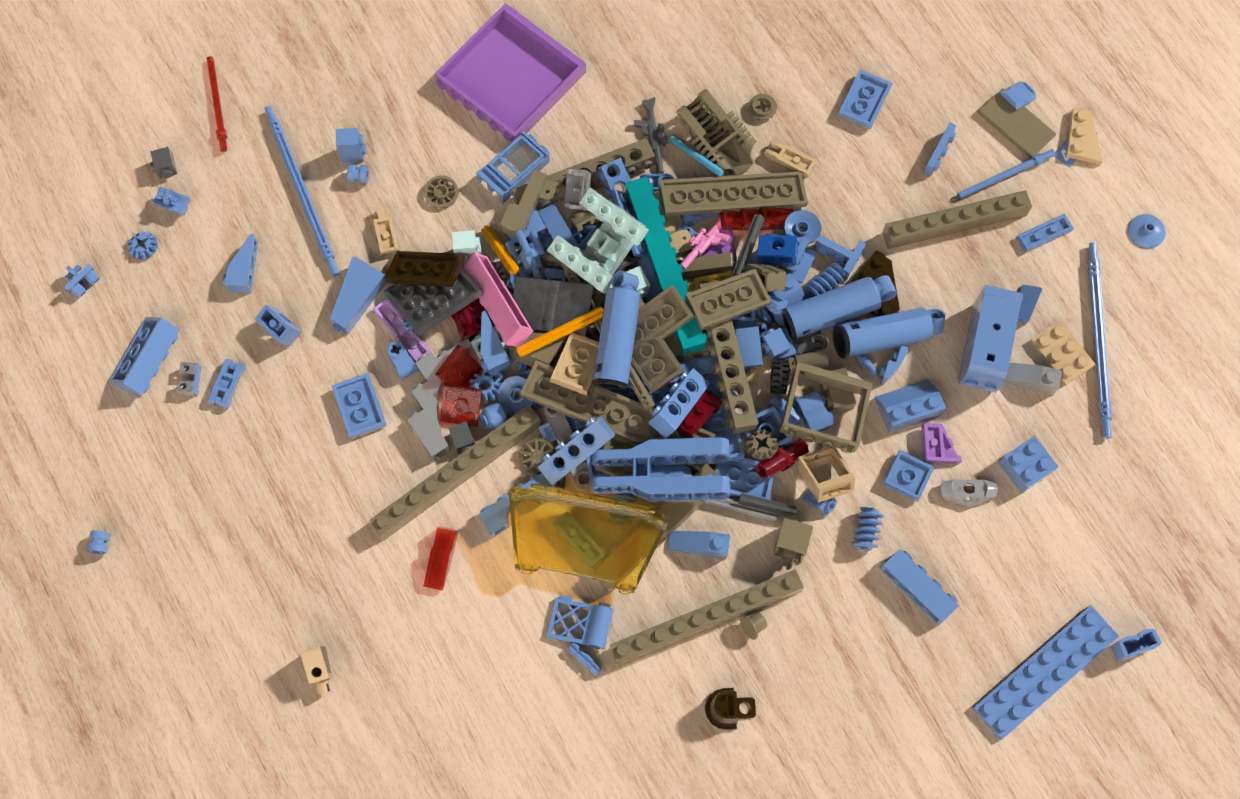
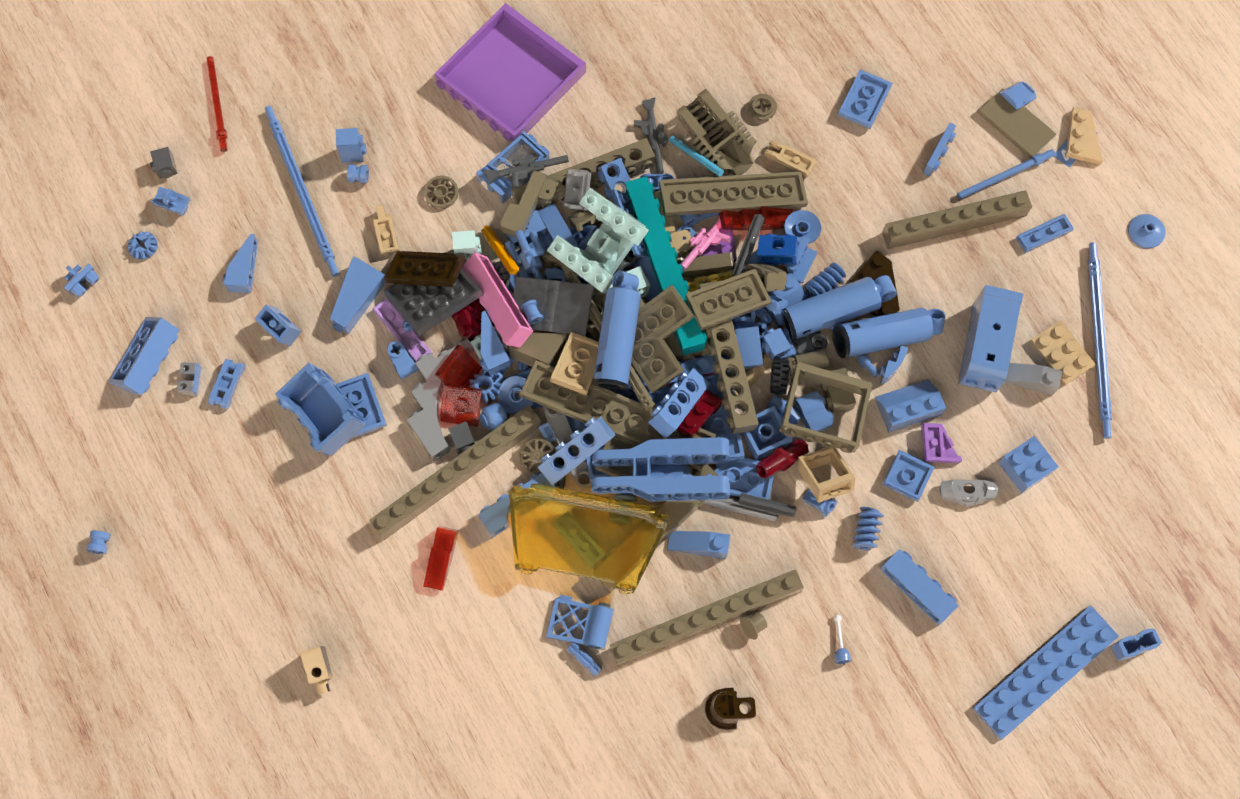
light orange axle [516,307,604,357] -> none
dark tan gear [746,429,778,460] -> none
dark tan piece [773,518,813,563] -> none
medium blue bracket [814,235,866,280] -> none
medium blue slope [1018,285,1043,324] -> none
none -> medium blue windscreen [275,363,367,456]
none -> dark grey piece [484,155,569,189]
none -> medium blue bush [520,300,544,325]
none -> hinge [834,615,851,664]

